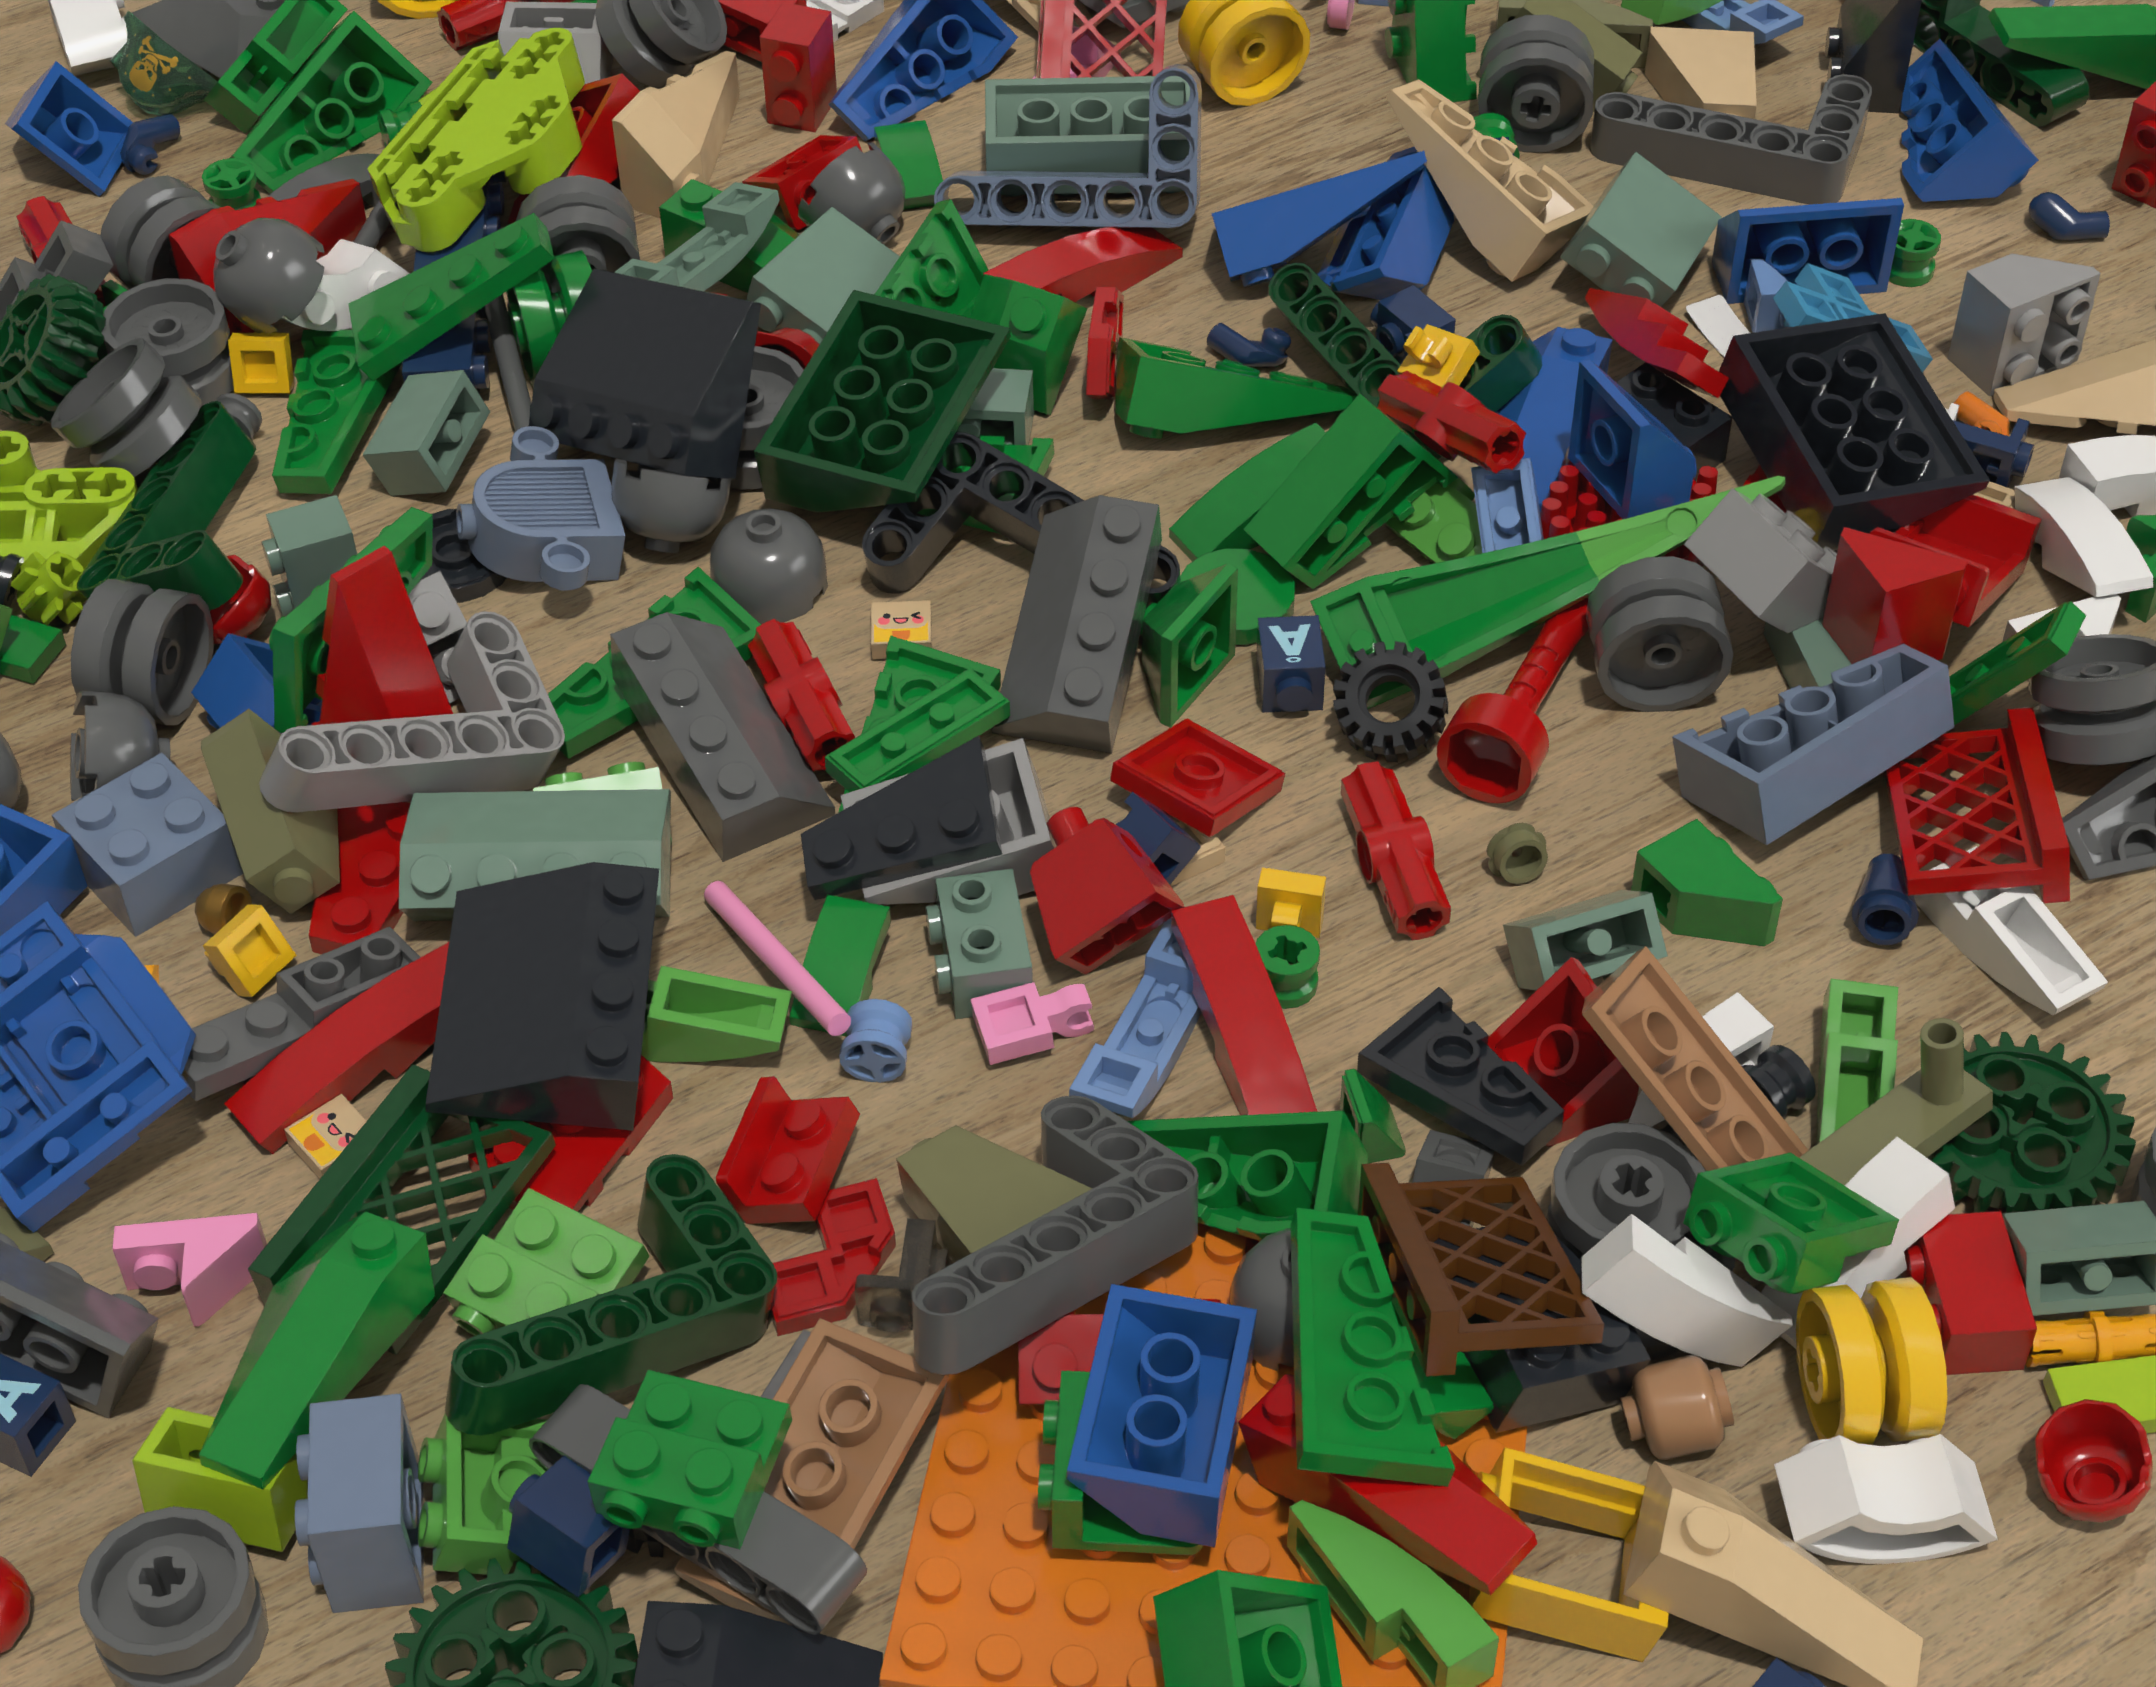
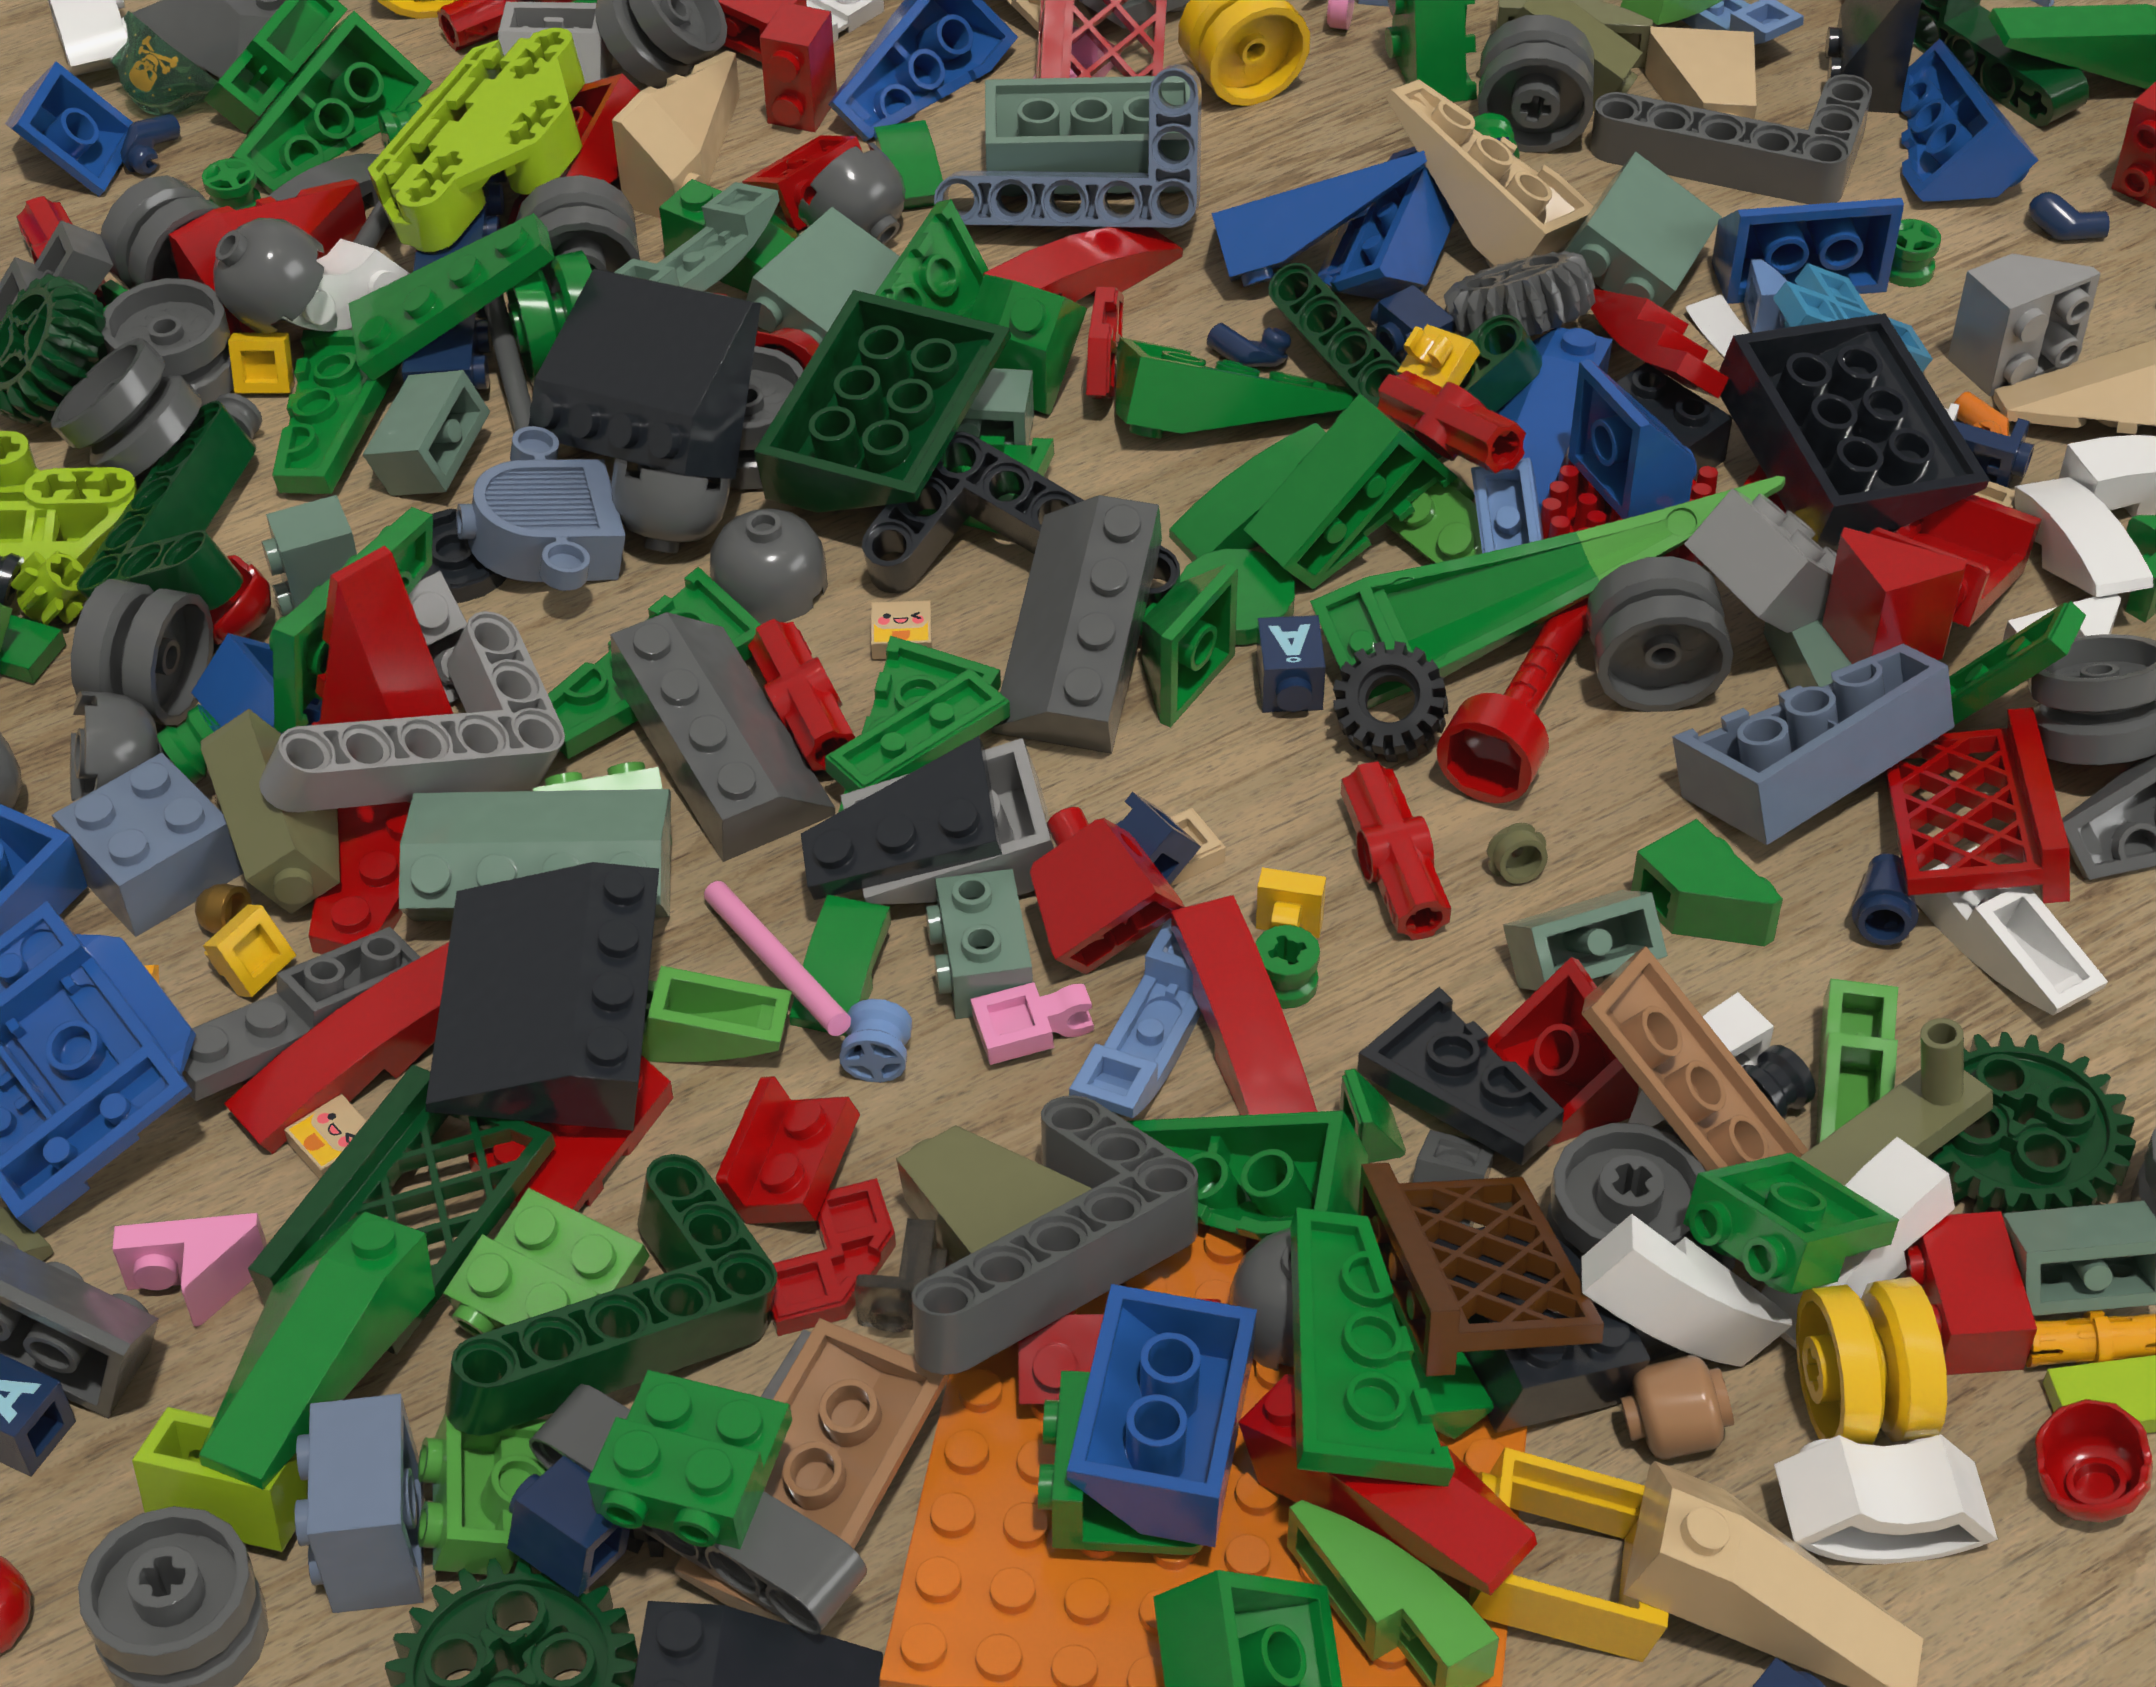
red plate [1110,718,1286,837] -> none
none -> green wheel [157,704,221,784]
none -> dark grey gear [1444,251,1596,338]

